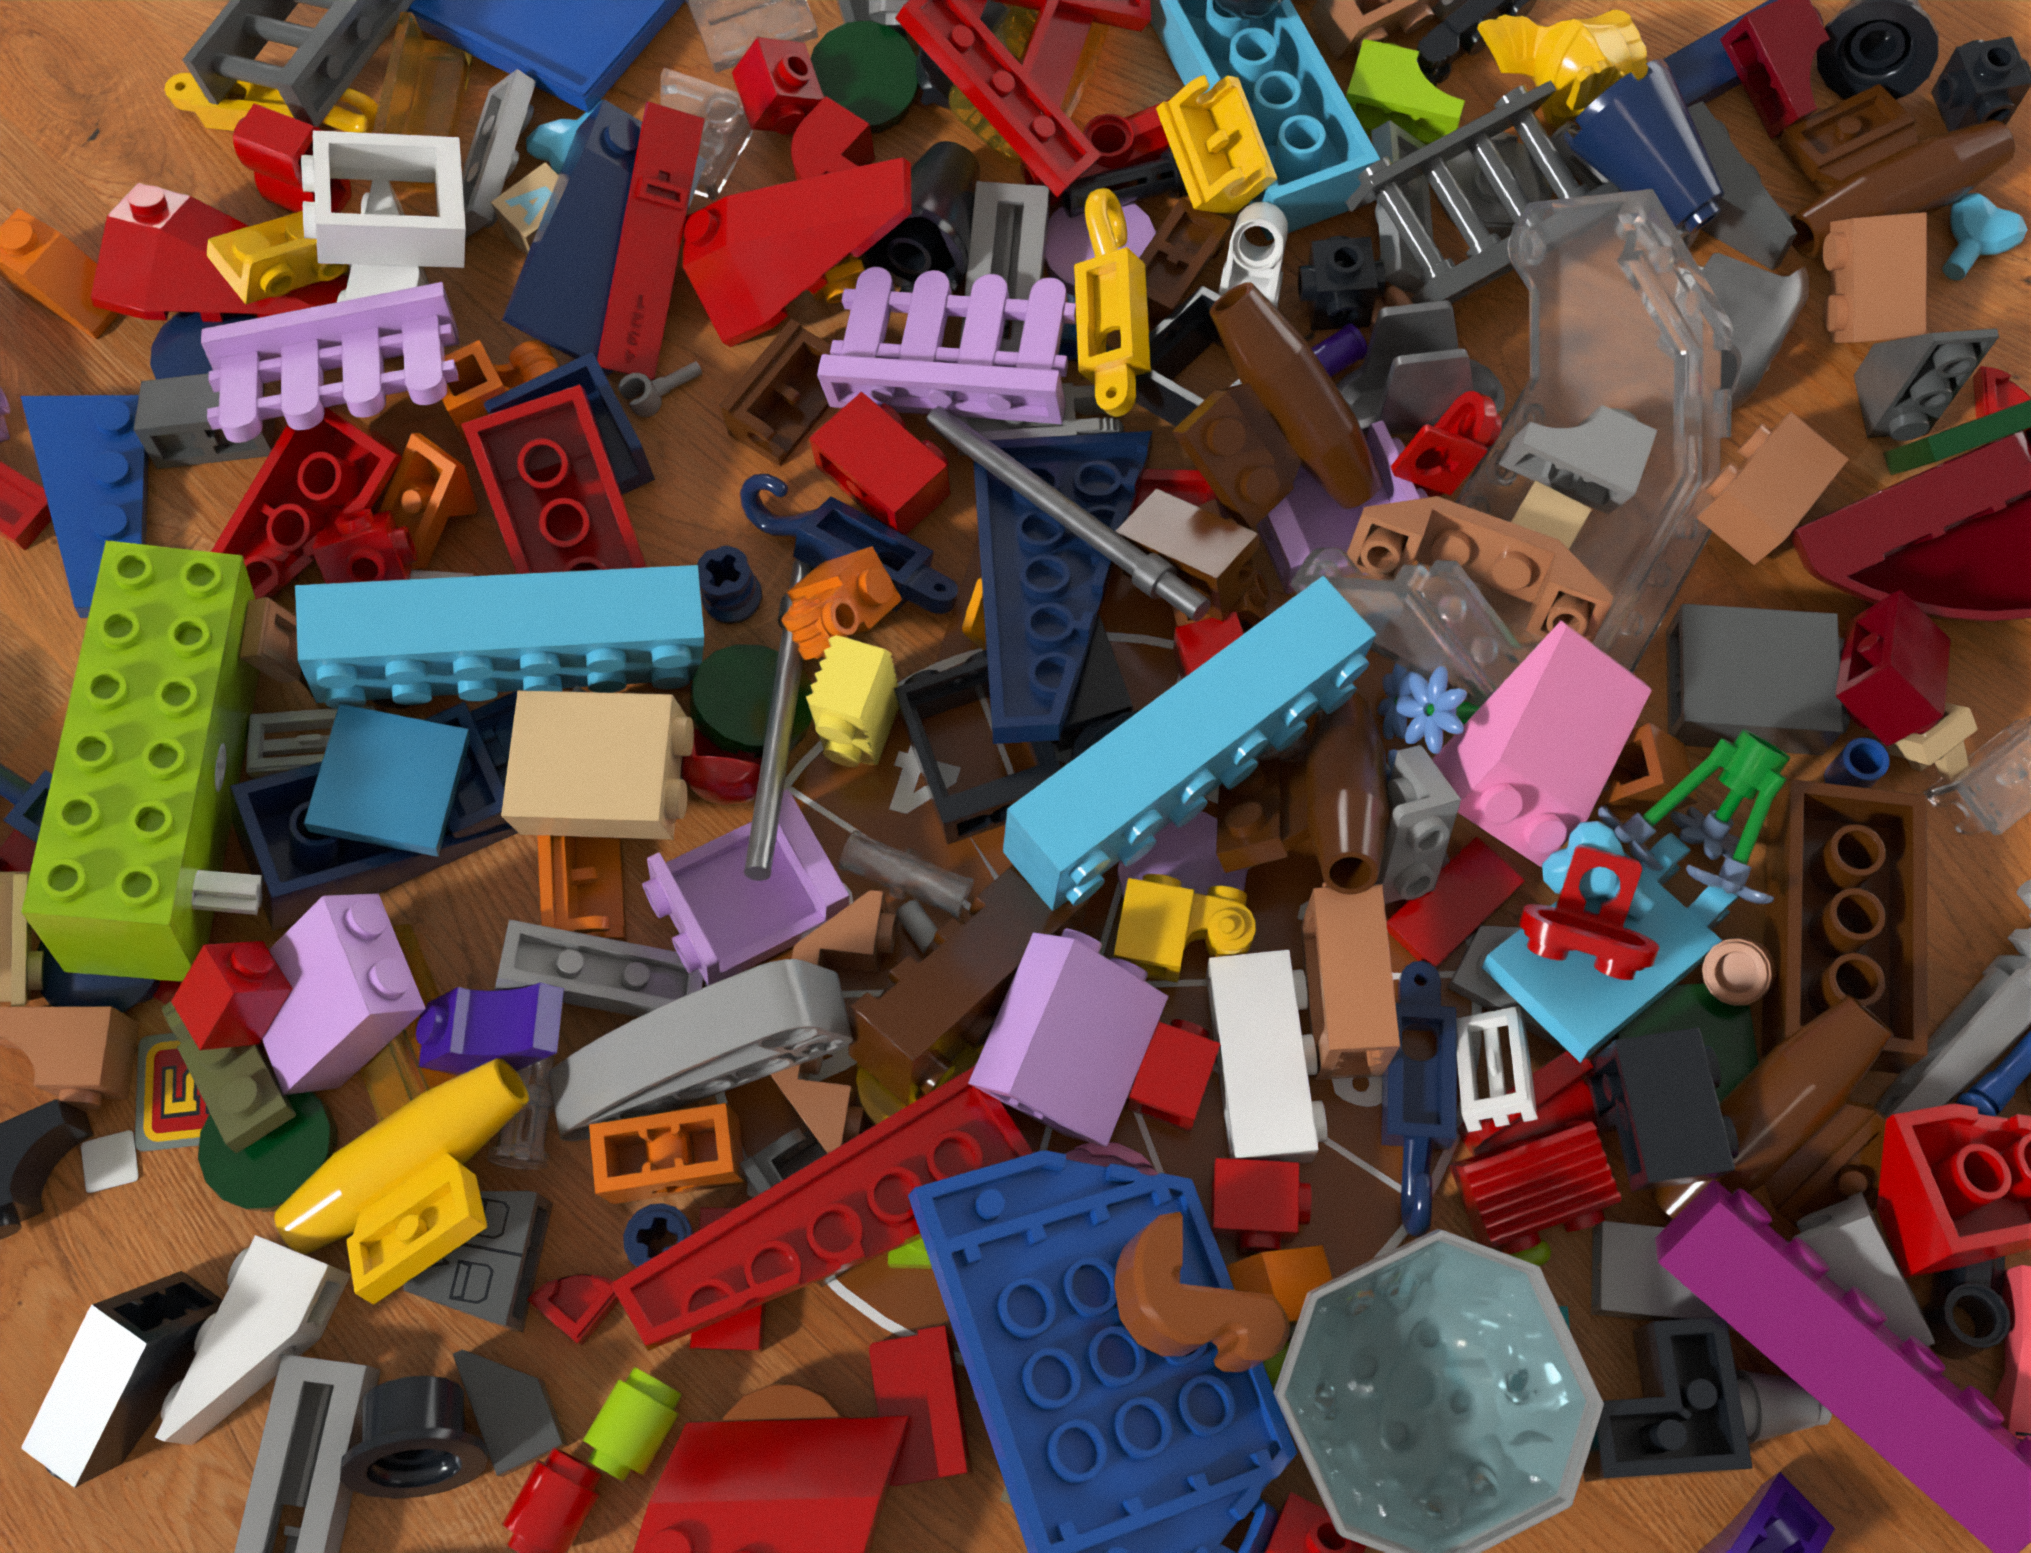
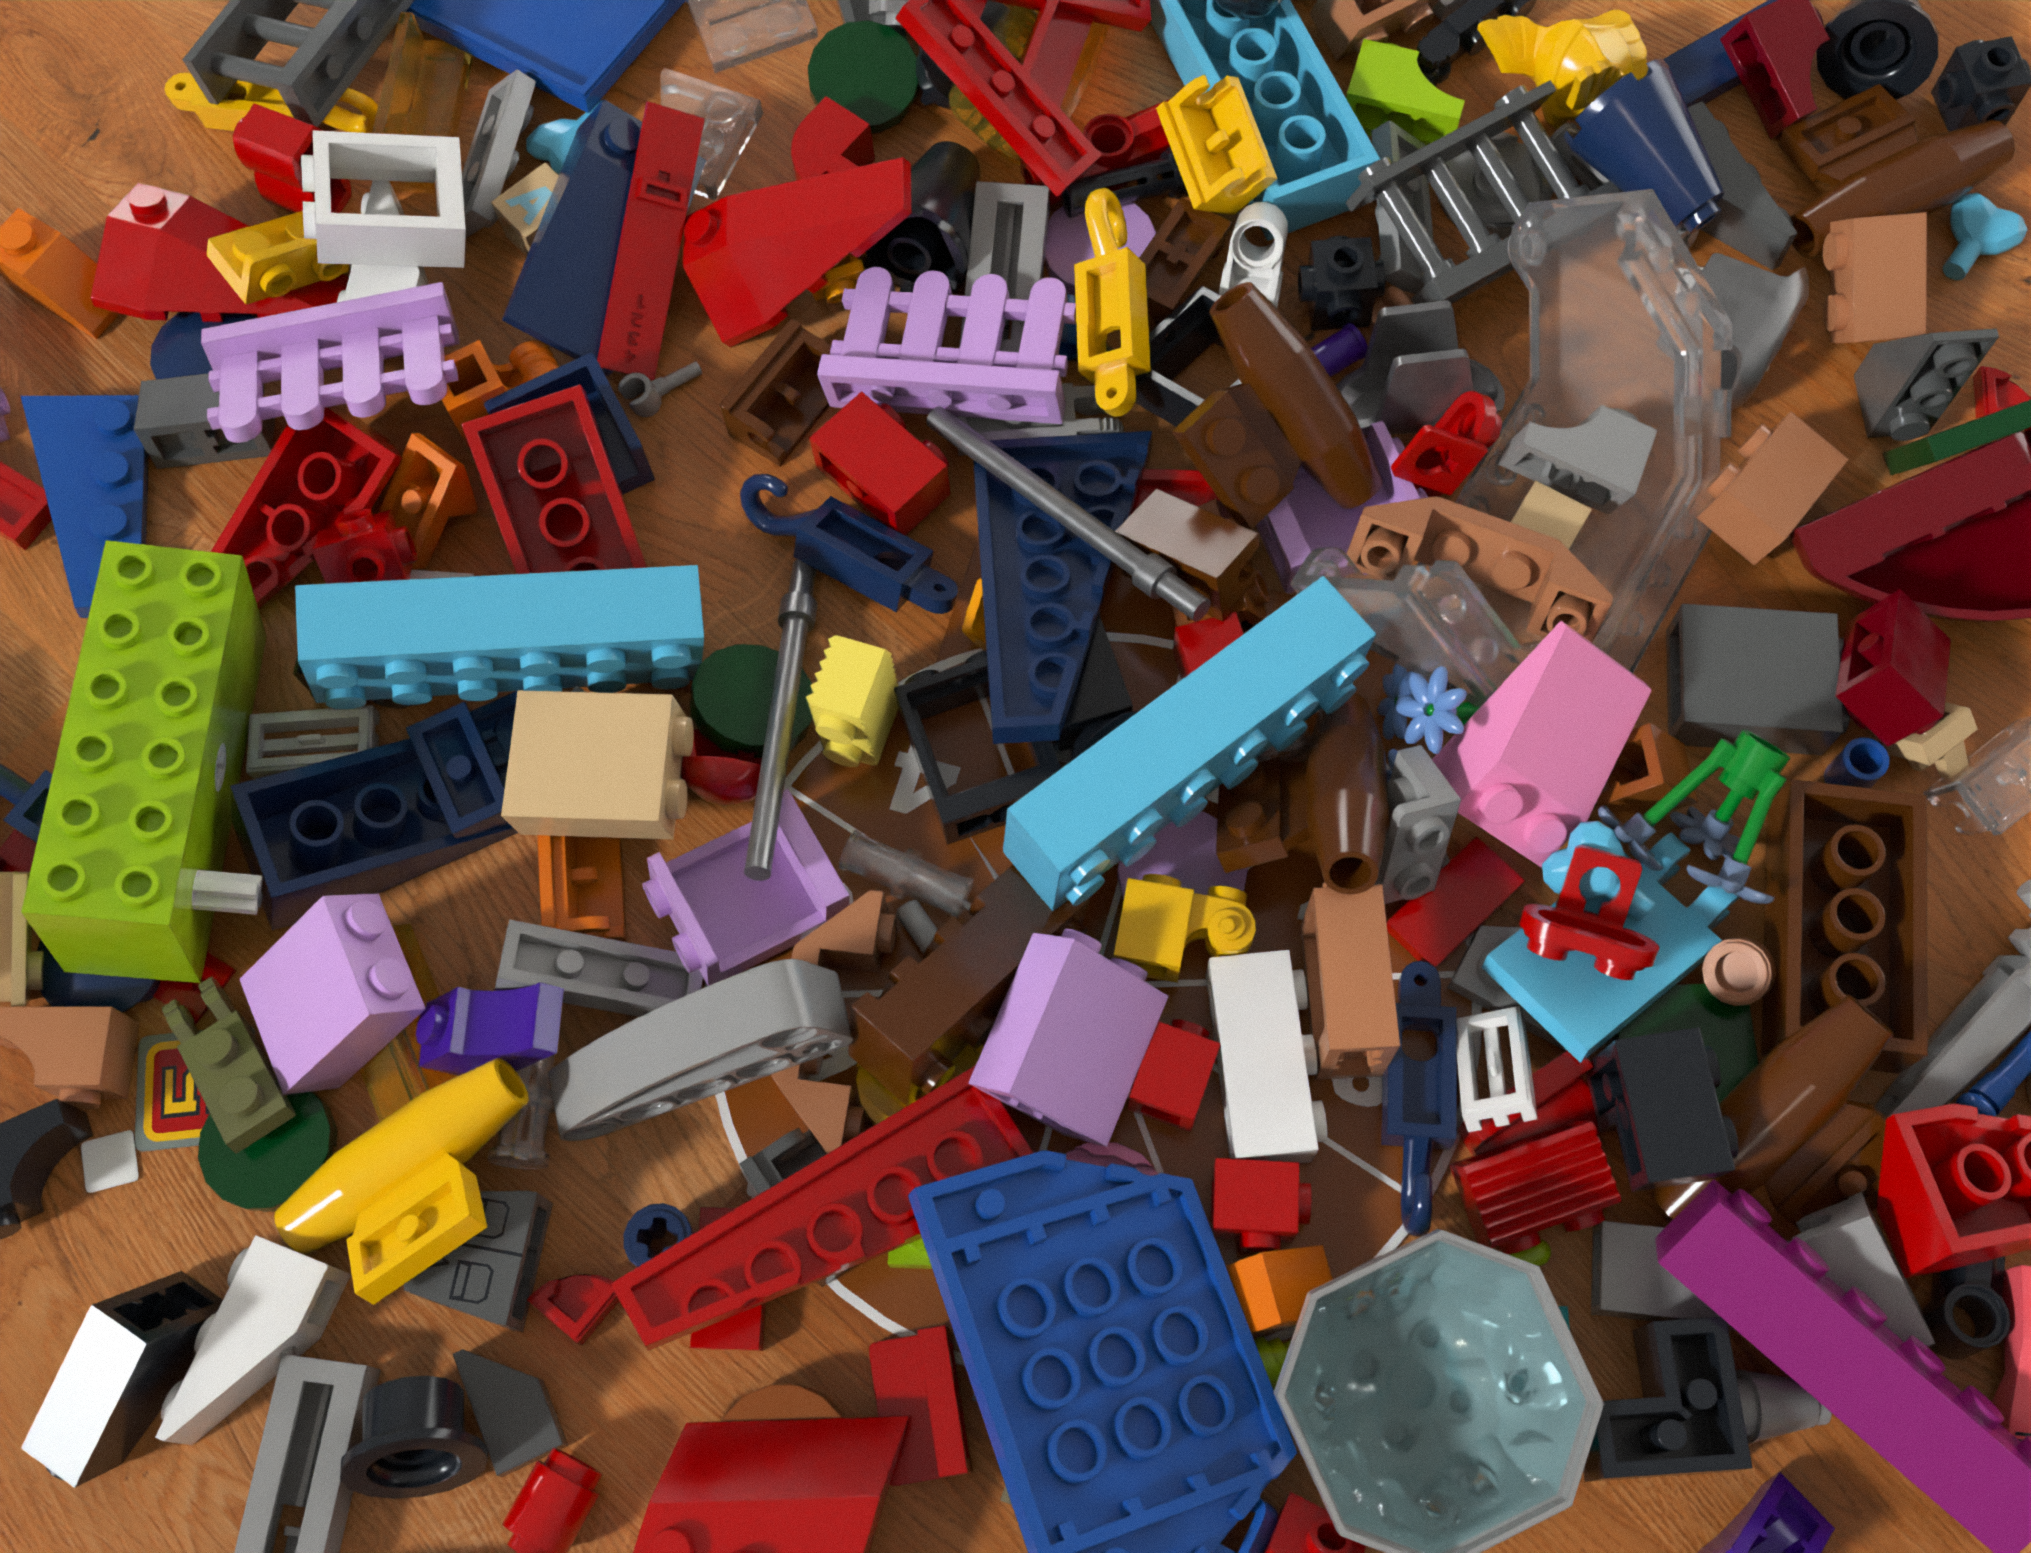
red brick [171,941,293,1051] -> none
nougat tile [240,597,301,683] -> none
dark azure tile [304,703,470,857] -> none
lime brick [583,1367,682,1482] -> none
orange brick [589,1103,746,1204] -> none
dark blue bush [697,546,762,624] -> none
red brick [732,37,824,135] -> none
orange brick [781,546,902,660] -> none
dark orange animal [1114,1212,1290,1372] -> none

